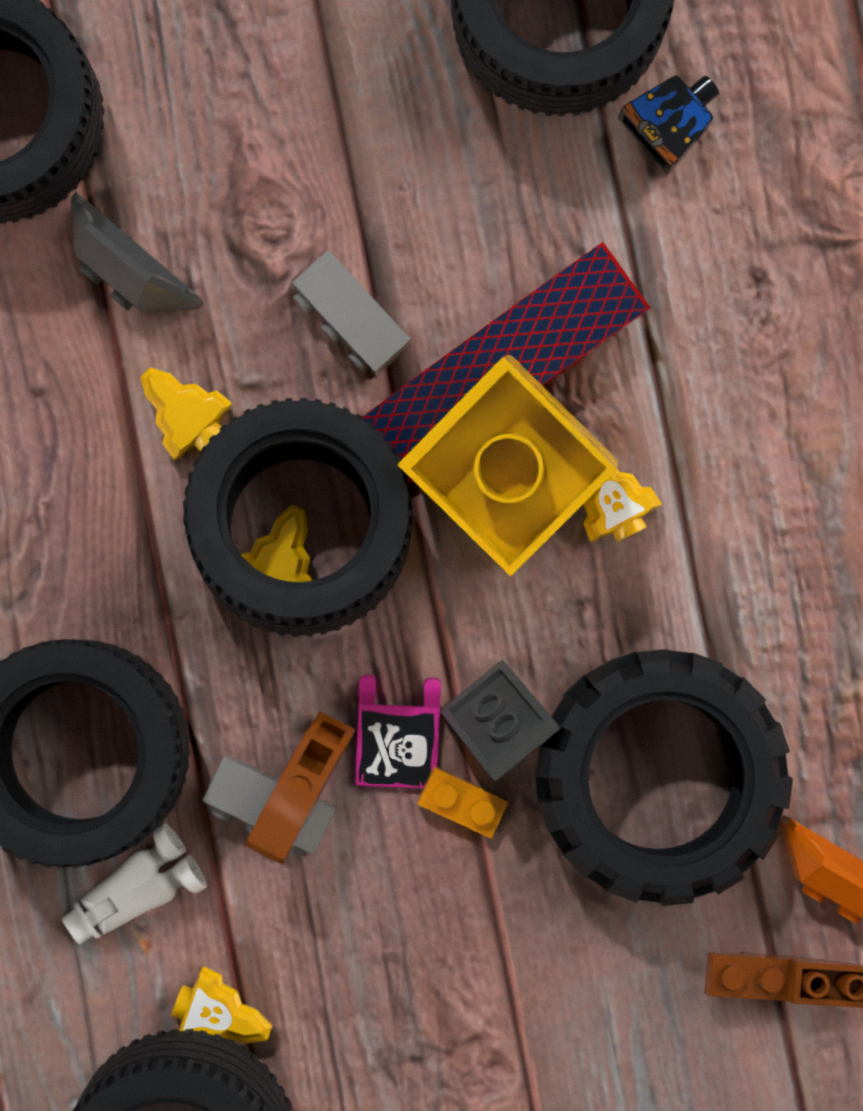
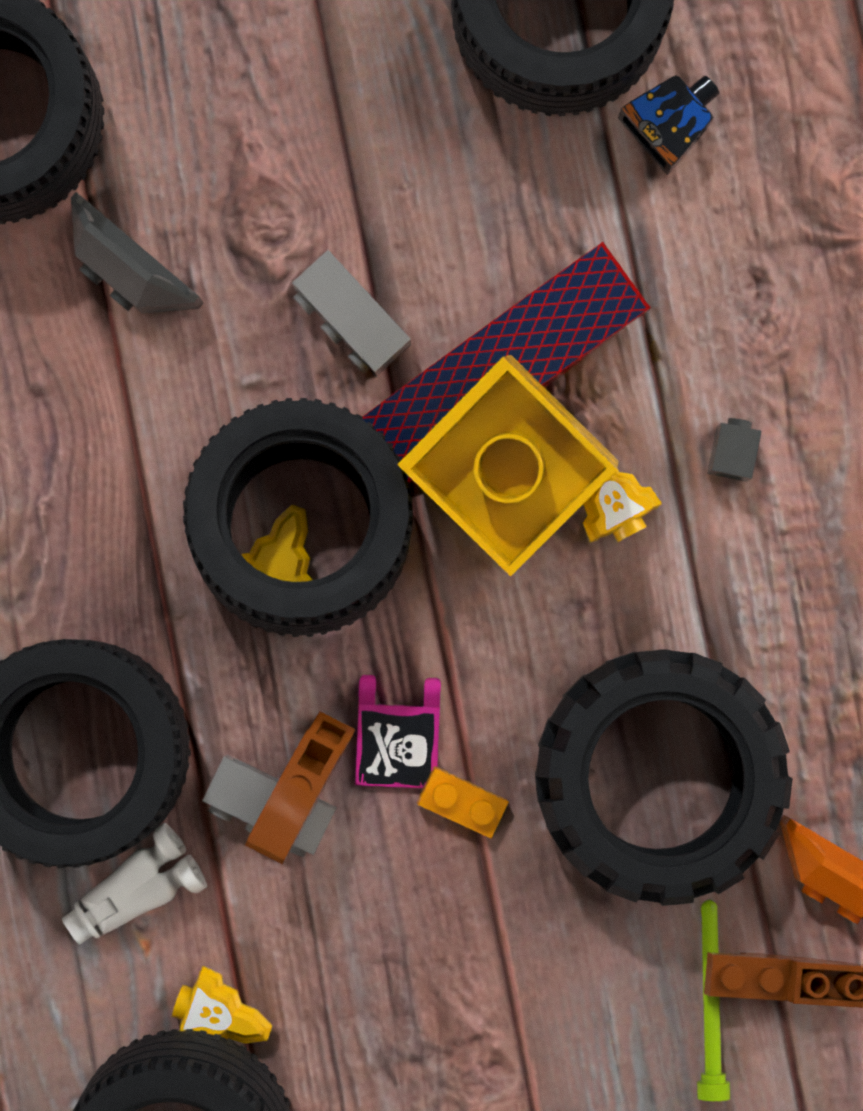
yellow rock [140,367,233,461] -> none
dark grey plate [440,659,561,781] -> none
none -> lime piece [697,900,730,1101]
none -> dark grey brick [707,418,762,482]

